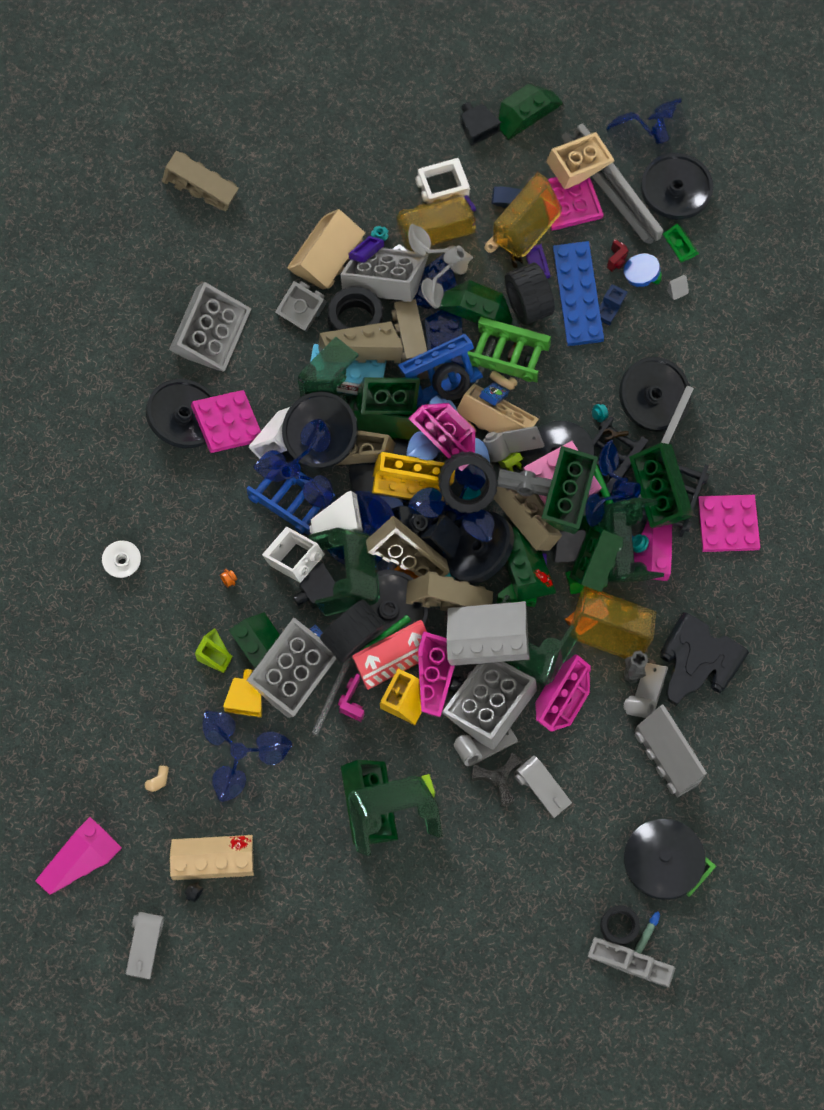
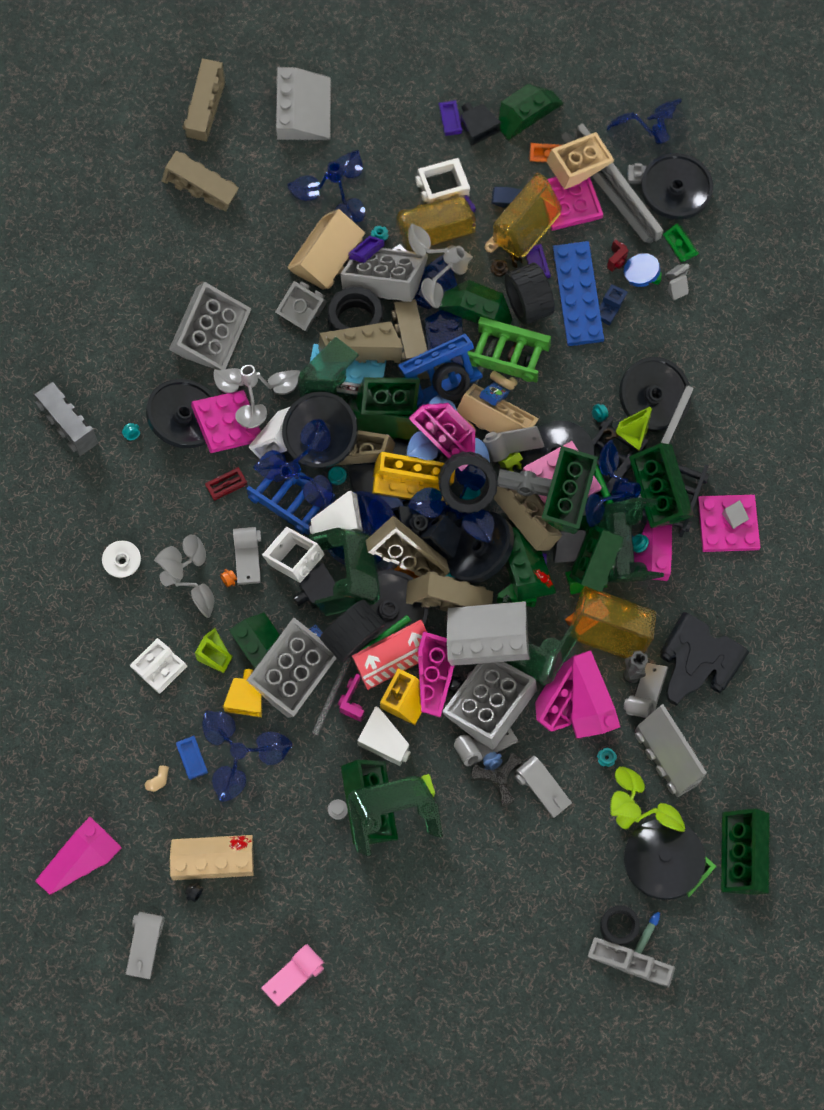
none -> wedge [34,382,98,456]
none -> teal plate [122,423,140,440]
none -> white slope [130,638,187,694]
none -> light grey plant [154,535,214,618]
none -> blue tile [176,736,208,780]
none -> dark tan wedge [183,58,225,141]
none -> dark red tile [205,467,248,501]
none -> light grey plant [214,365,301,428]
none -> light grey door [233,527,261,585]
none -> bright pink door [261,944,324,1007]
none -> light grey slope [276,67,331,140]
none -> clear blue plant [287,150,365,223]
none -> teal plate [328,467,347,485]
none -> light grey plate [328,799,348,820]
none -> white slope [358,706,411,766]
none -> dark purple tile [439,101,462,136]
none -> medium blue plate [483,752,503,771]
none -> dark brown plate [491,260,508,277]
none -> orange slope [529,143,561,162]
none -> dark pink wedge [571,651,620,738]
none -> teal plate [597,748,617,767]
none -> lime plant [610,766,685,832]
none -> lime slope [616,407,652,451]
none -> light grey tile [627,163,646,184]
none -> light grey slope [665,264,689,281]
none -> dark green slope [721,809,770,895]
none -> light grey slope [722,500,749,529]

